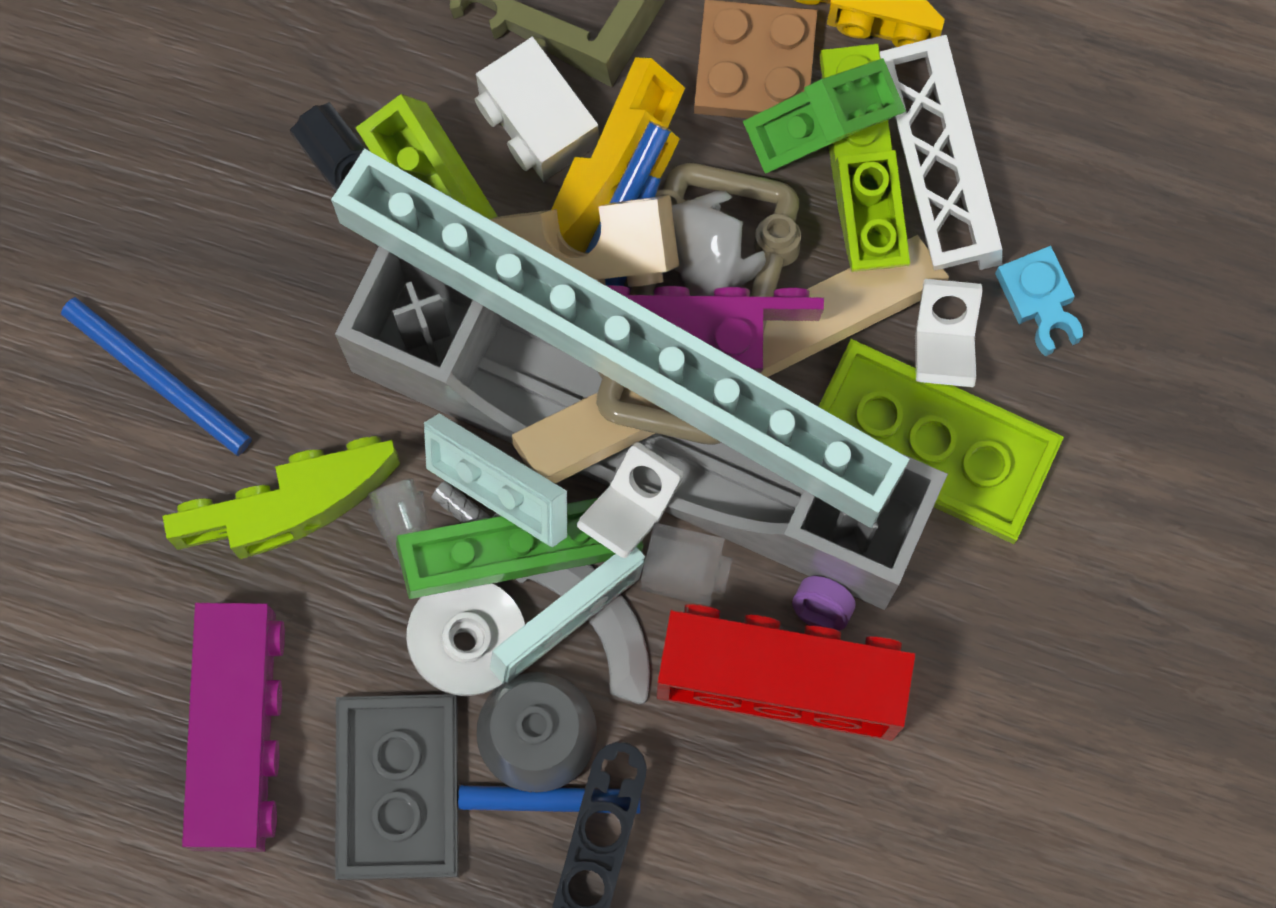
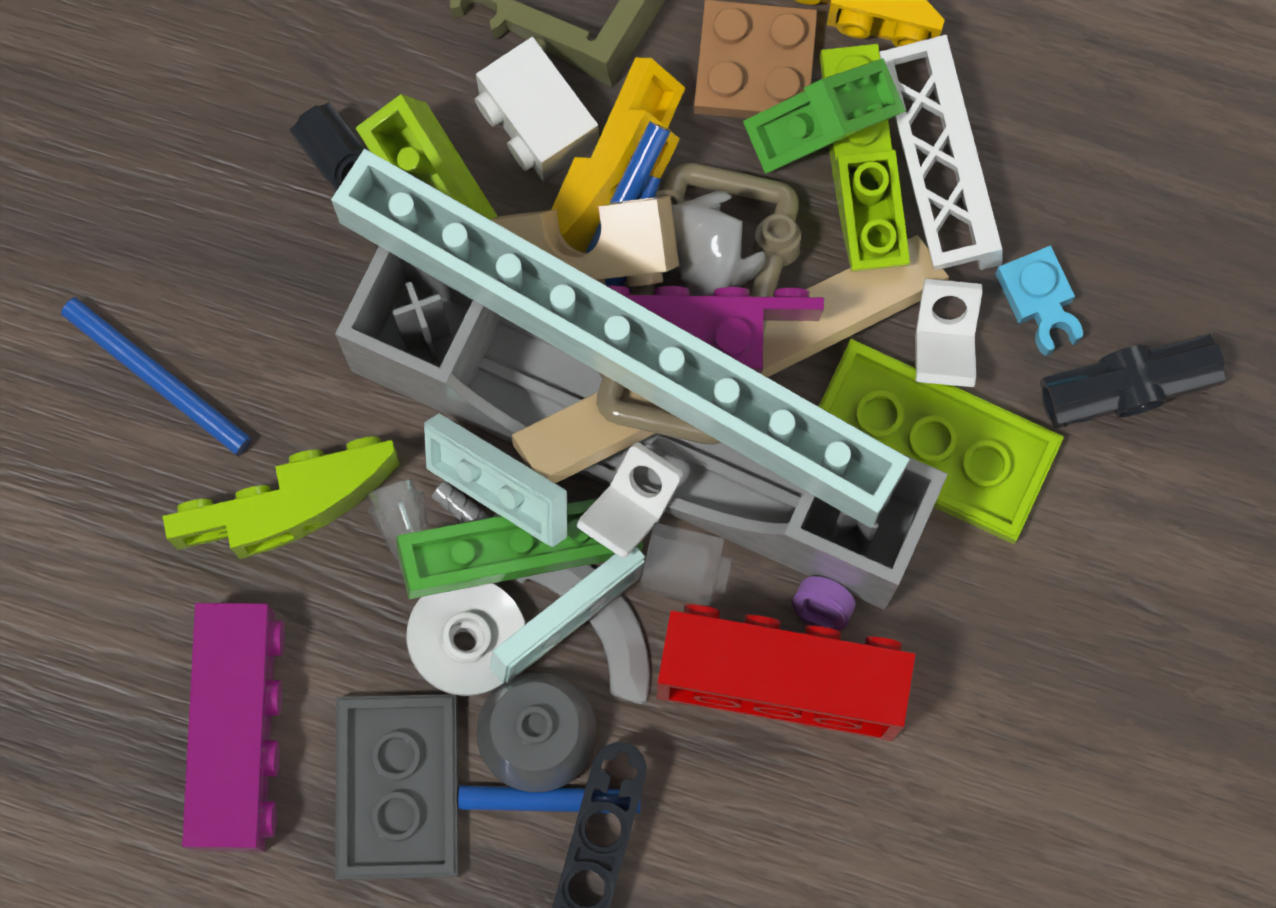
none -> black piece [1040,334,1226,429]

